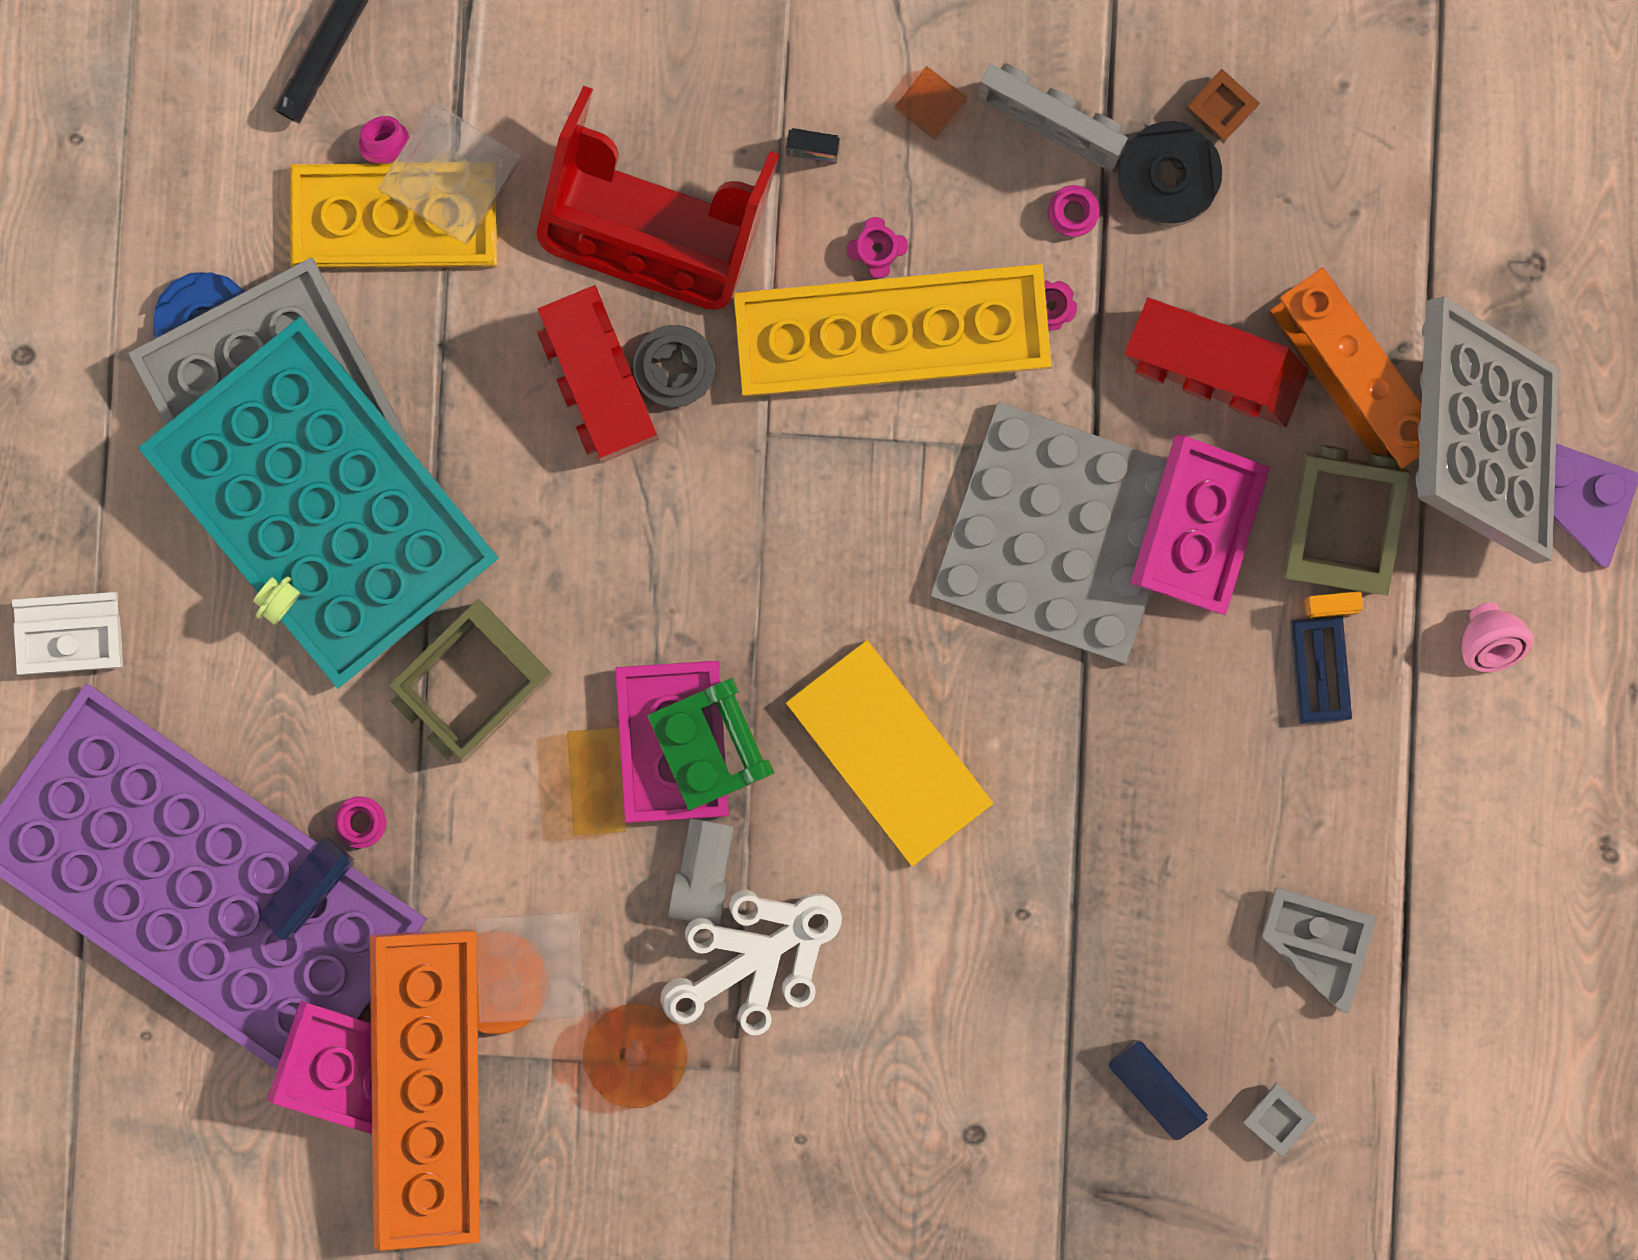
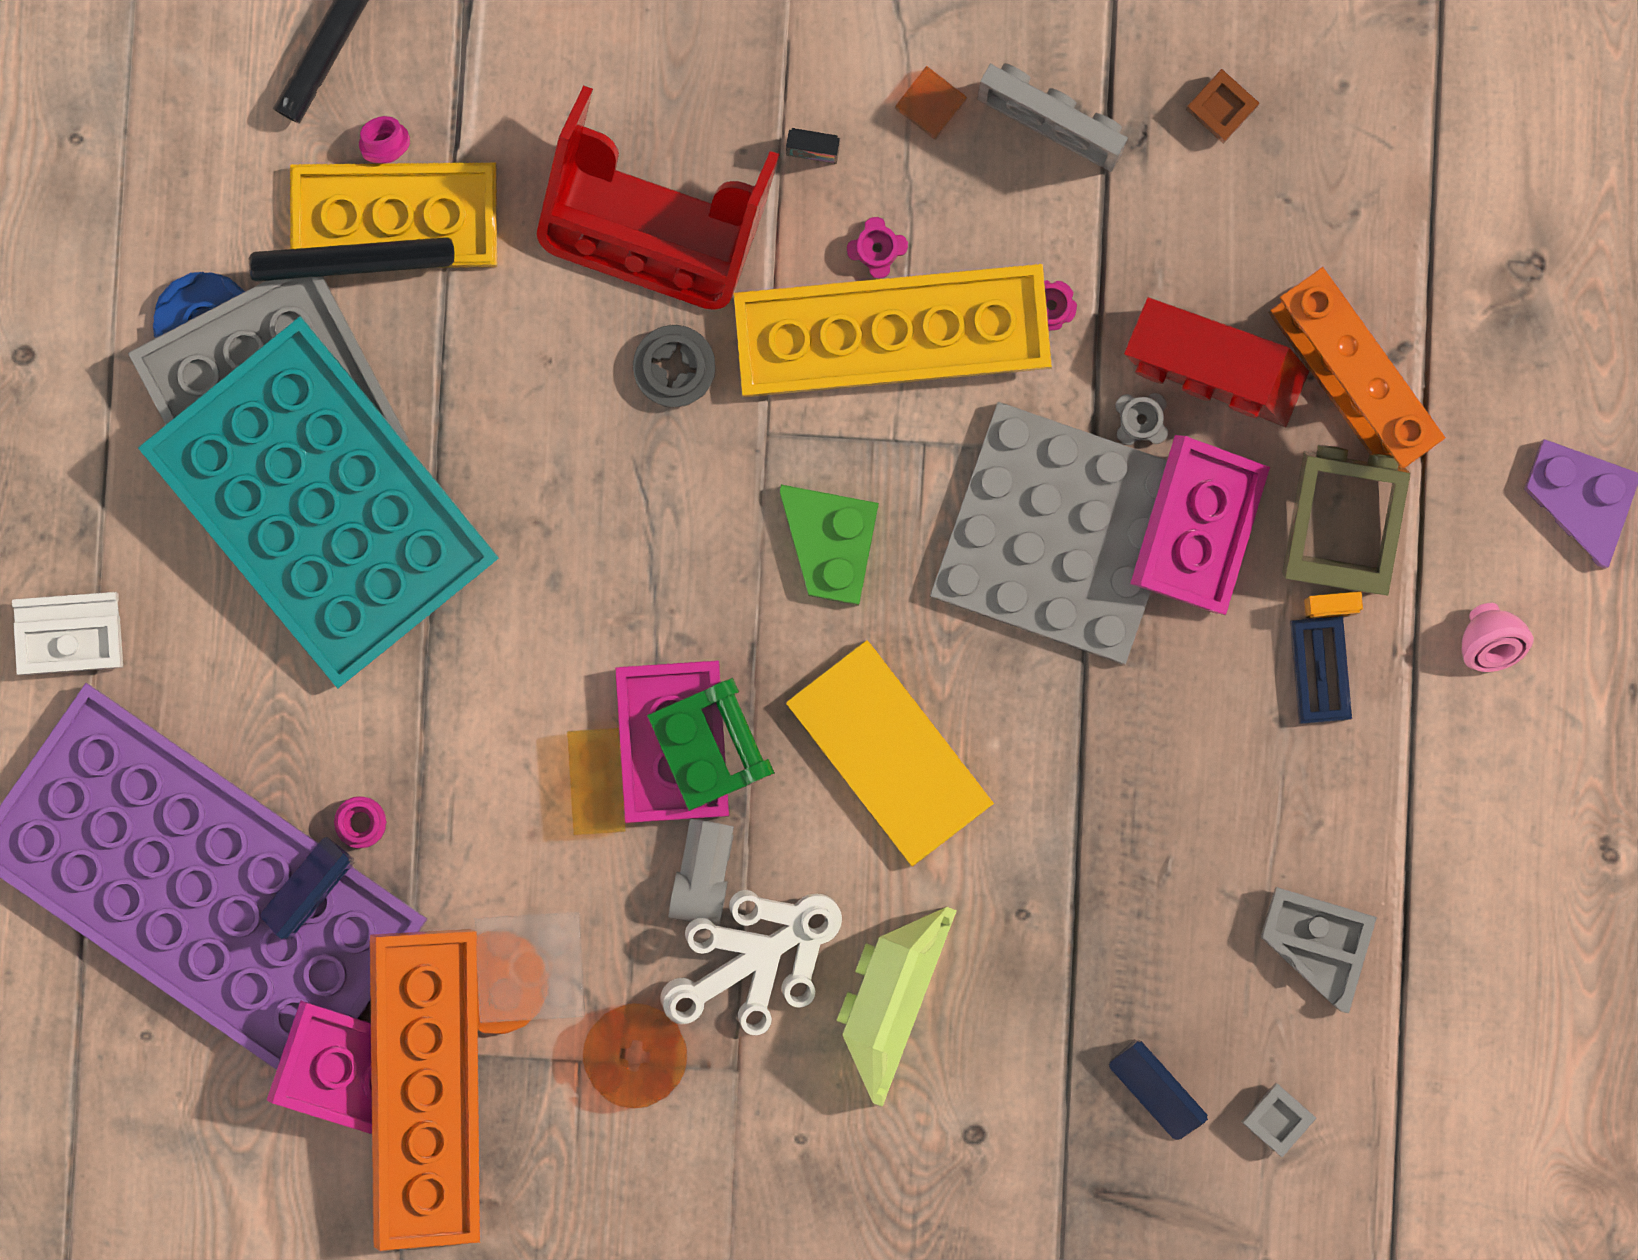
yellowish green plate [253,576,301,625] -> none
clear plate [378,101,522,246] -> none
olive window [388,598,554,761] -> none
red wedge [536,285,659,463] -> none
dark pink plate [1048,185,1100,237] -> none
black plate [1118,121,1222,226] -> none
light grey plate [1416,296,1559,564] -> none
none -> black axle [248,237,455,281]
none -> bright green wing [780,484,879,606]
none -> yellowish green wedge [836,907,957,1107]
none -> light grey plate [1115,393,1168,445]

